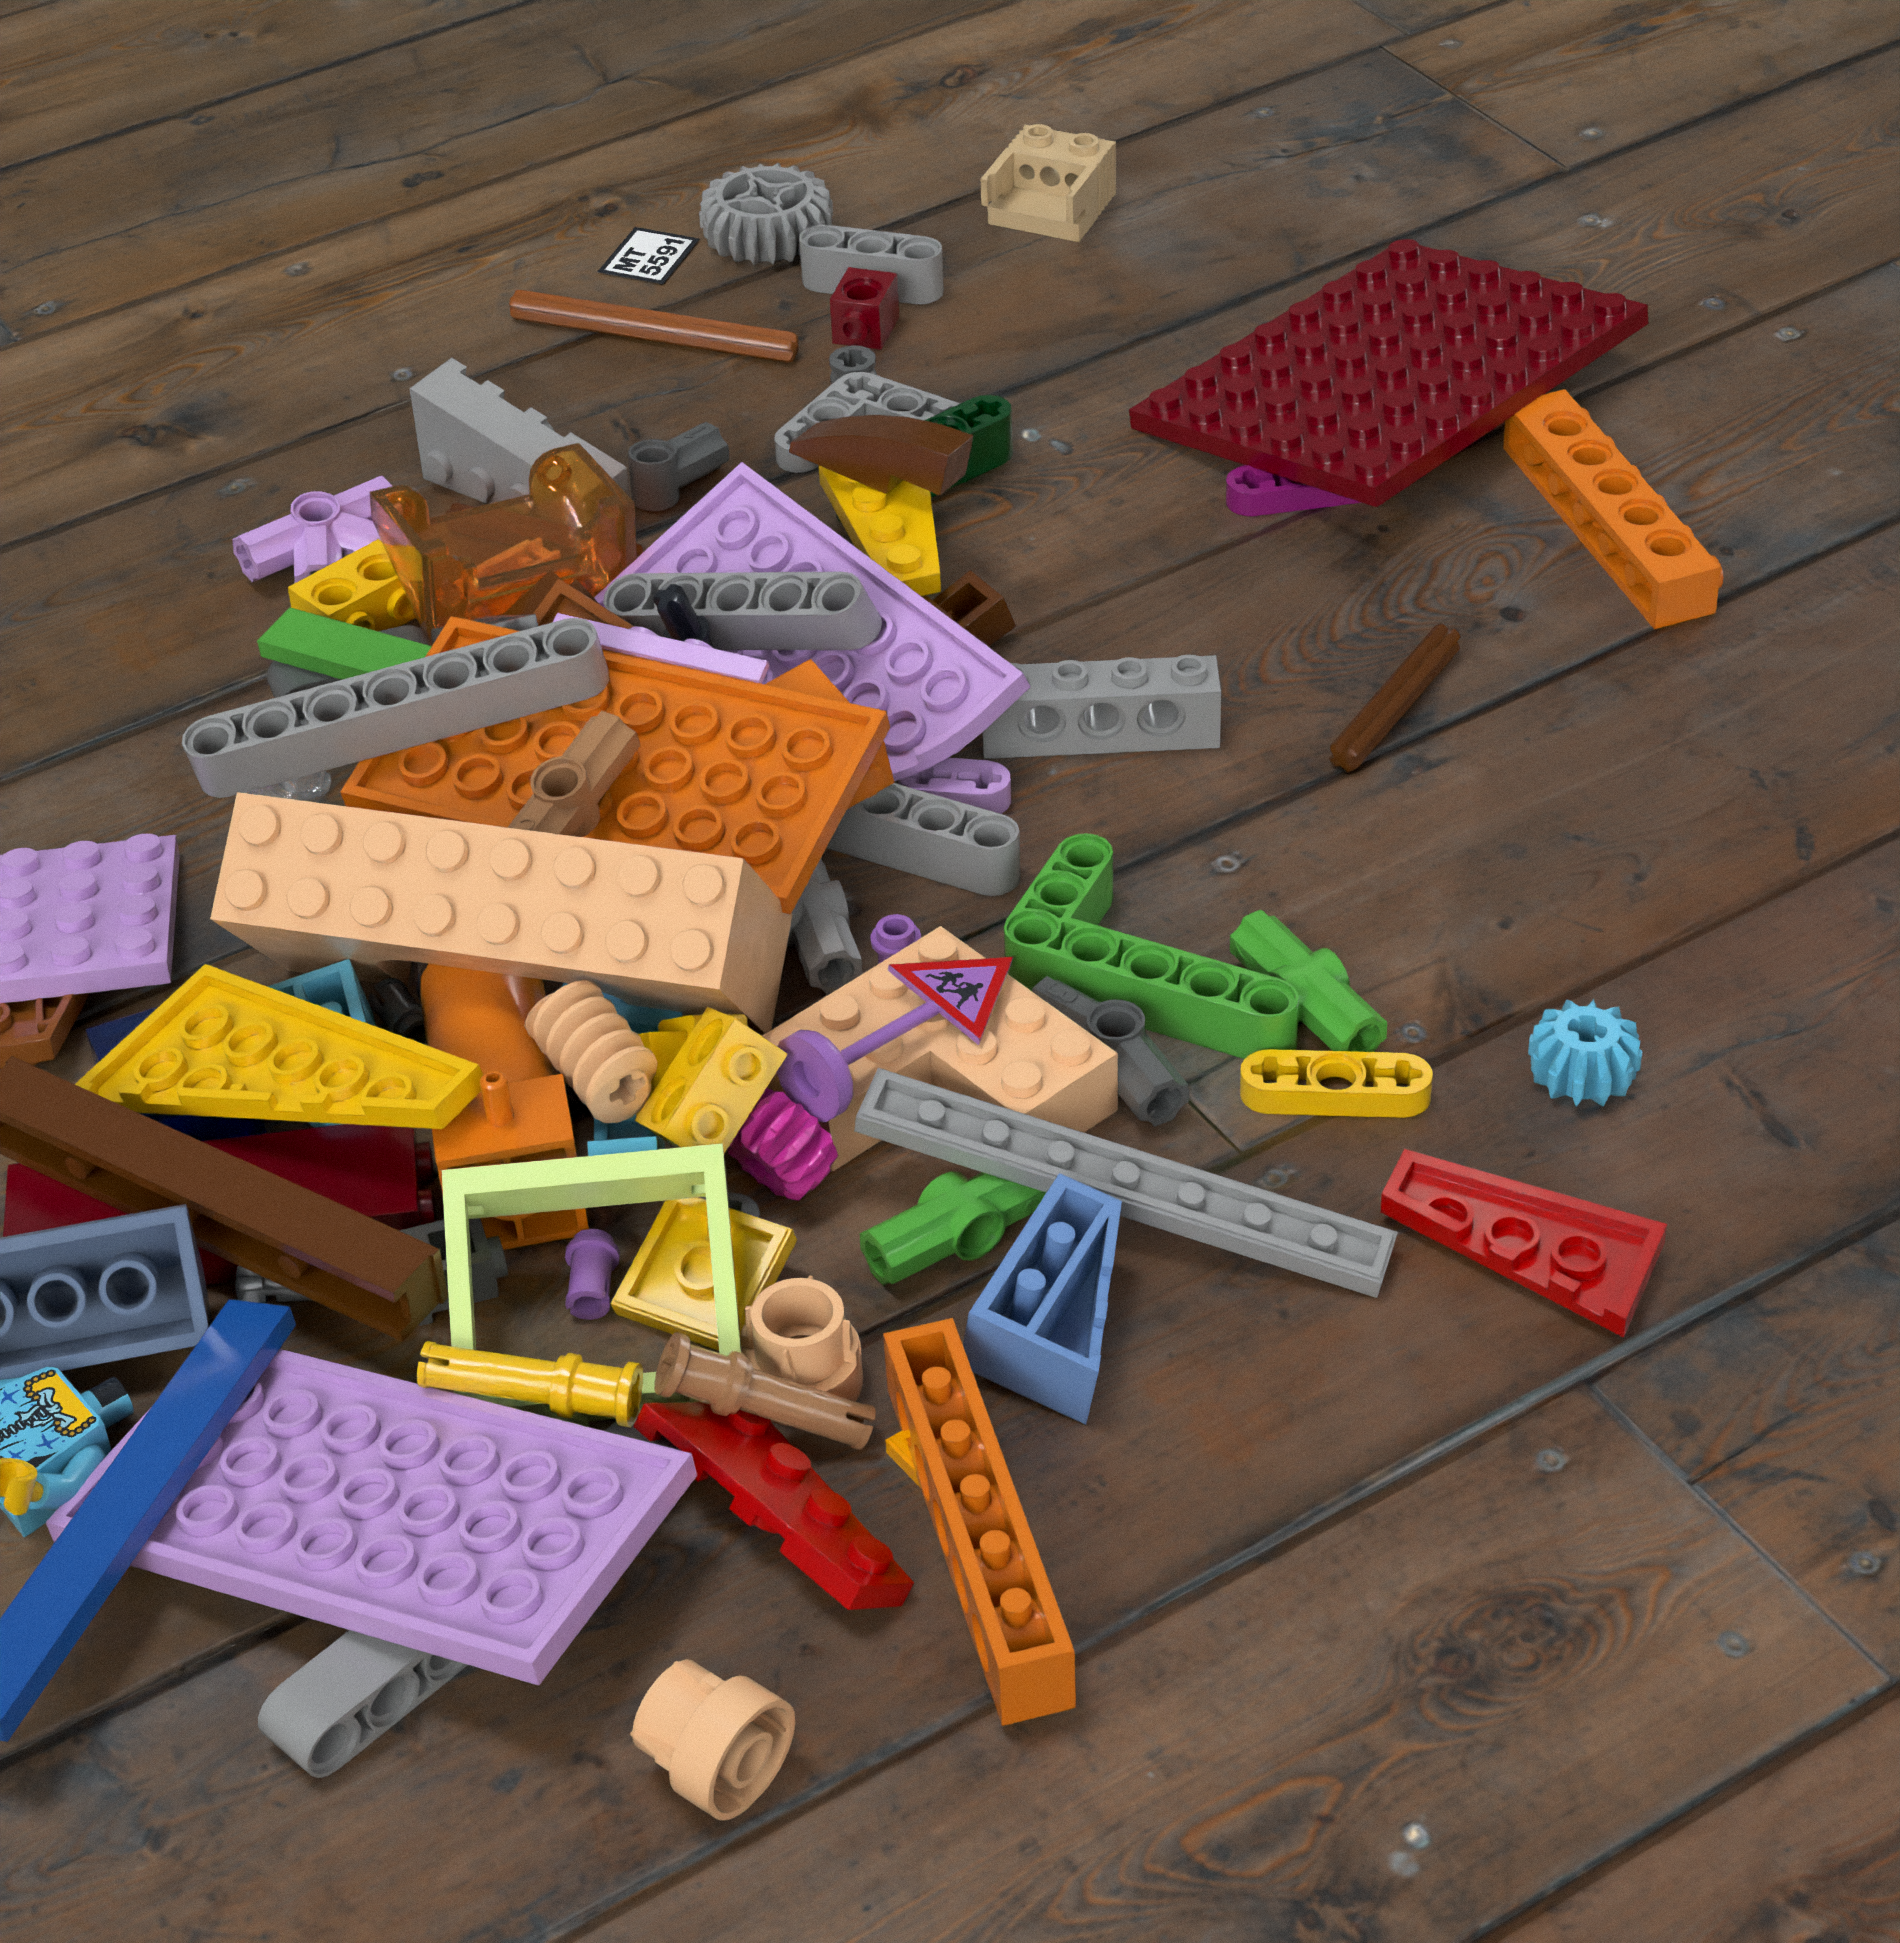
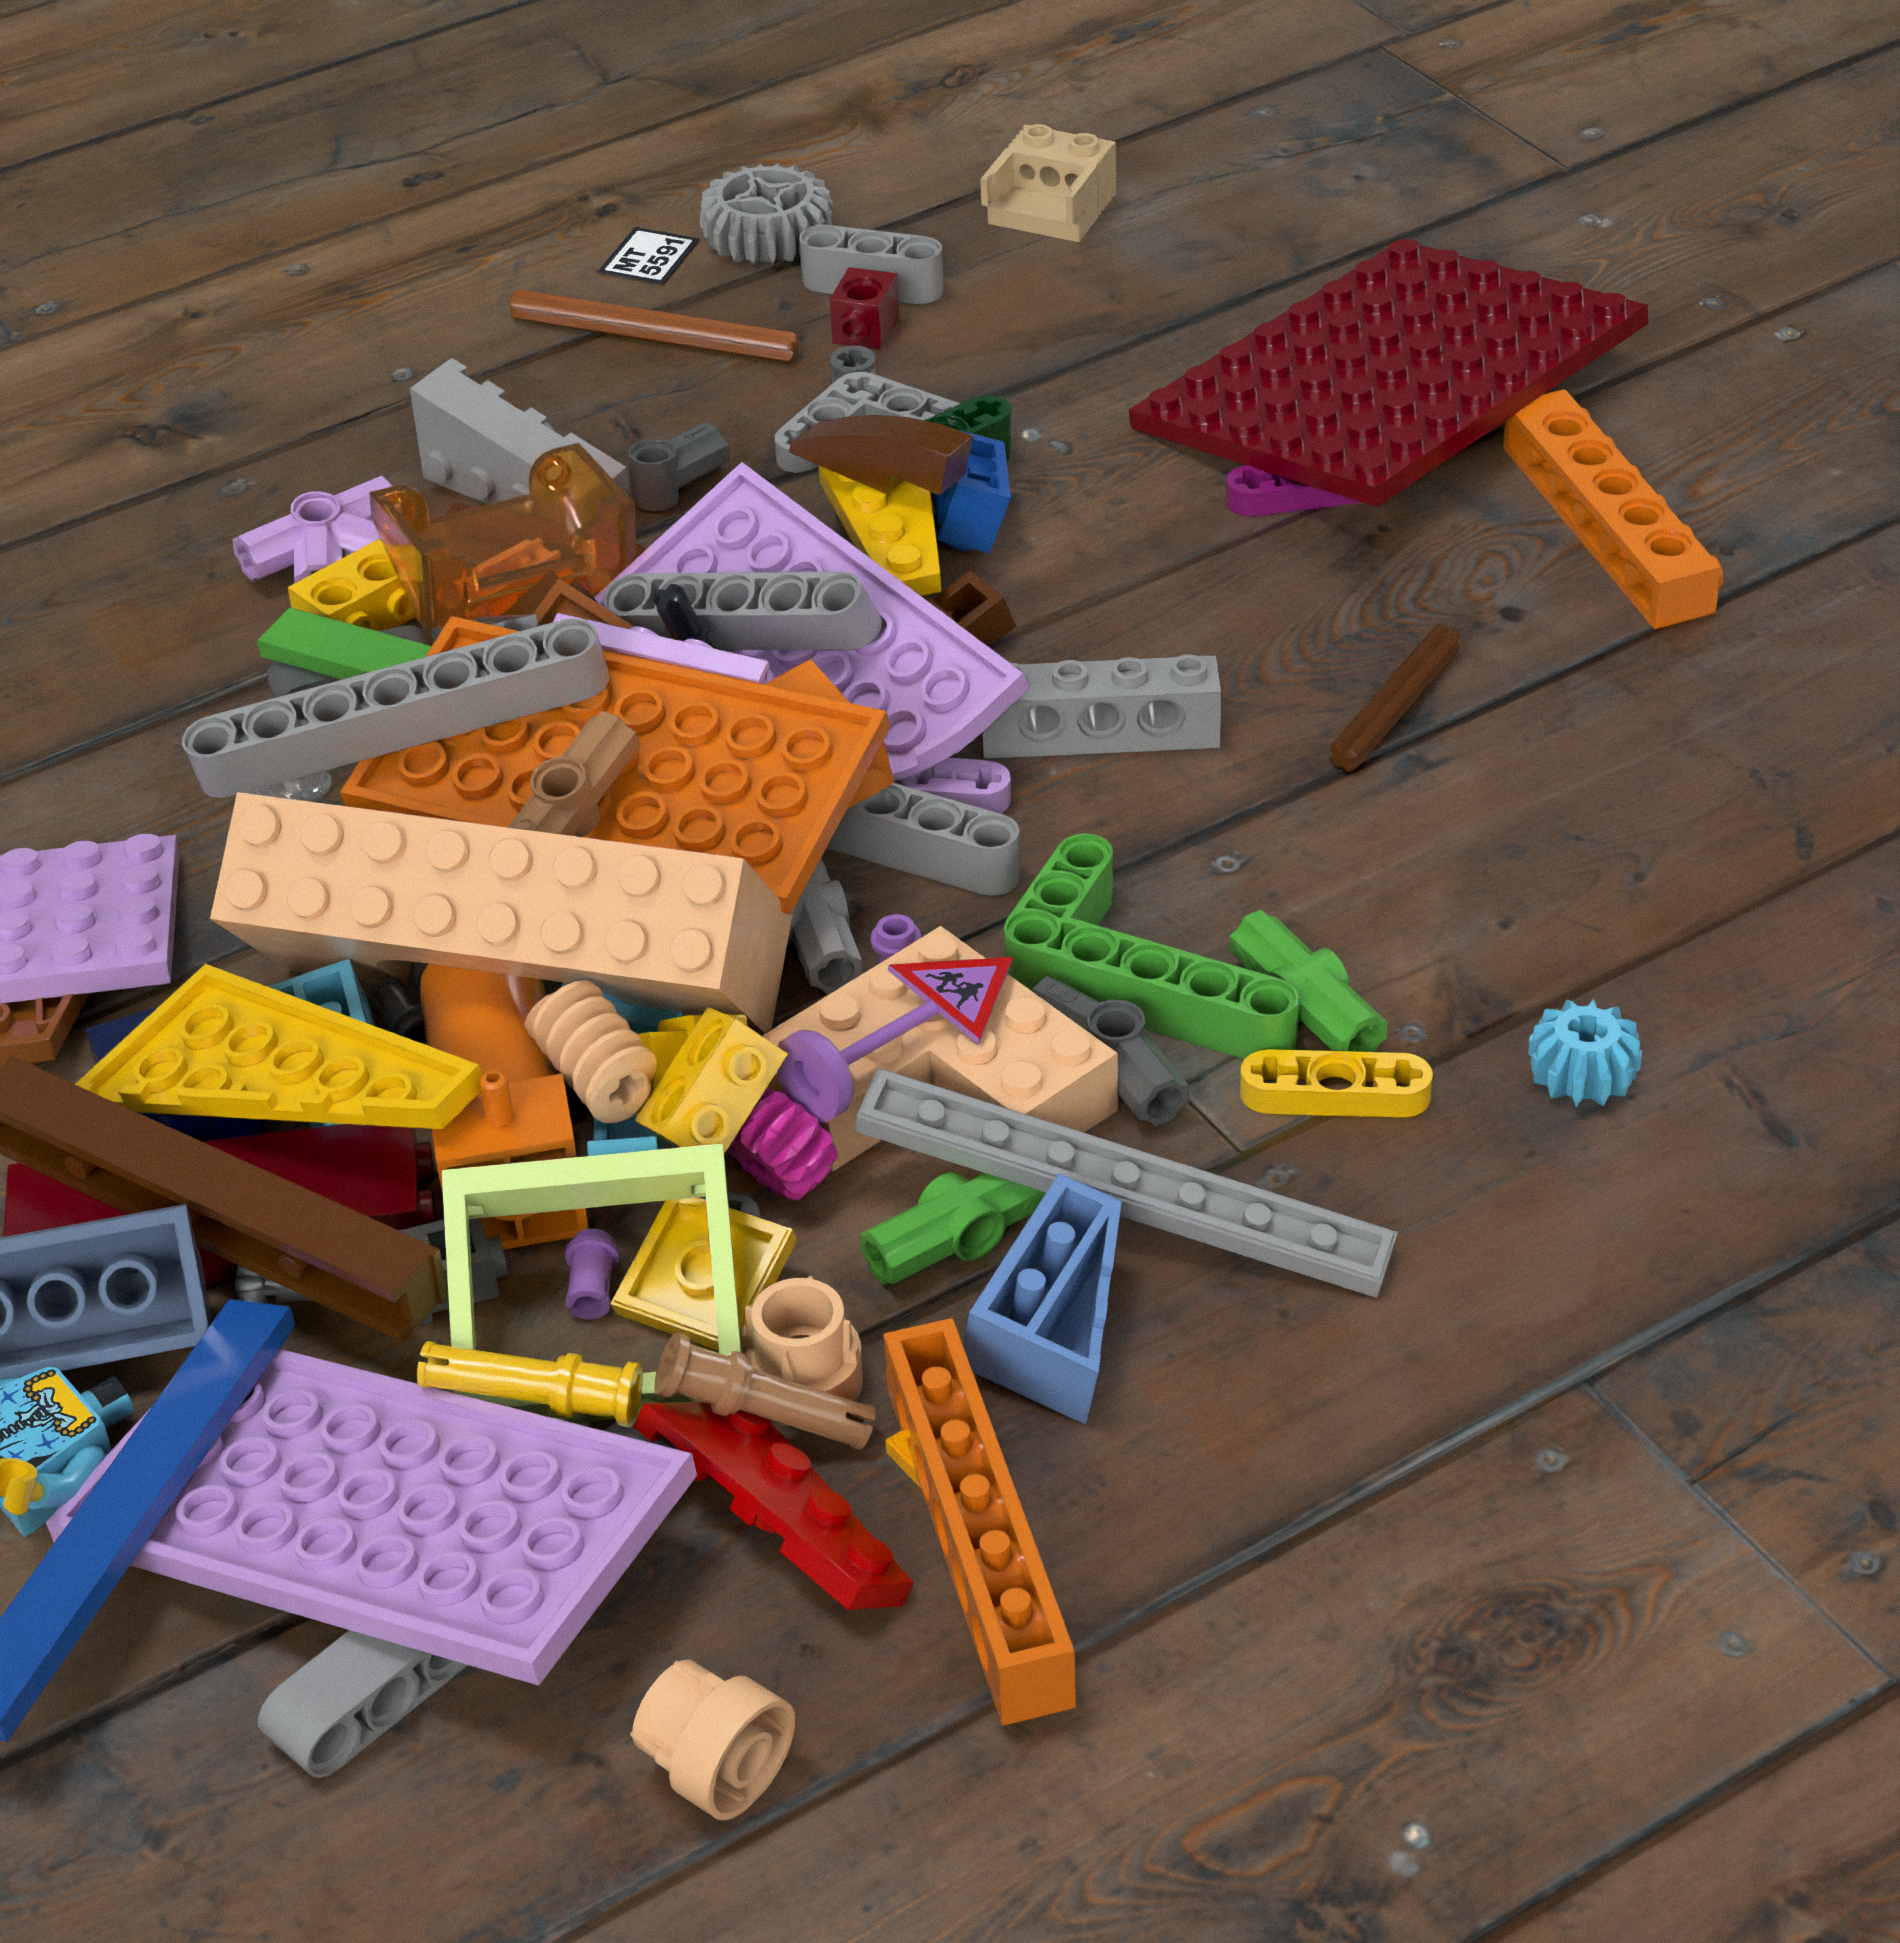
red wing [1380,1149,1667,1338] -> none
none -> blue brick [933,429,1011,553]

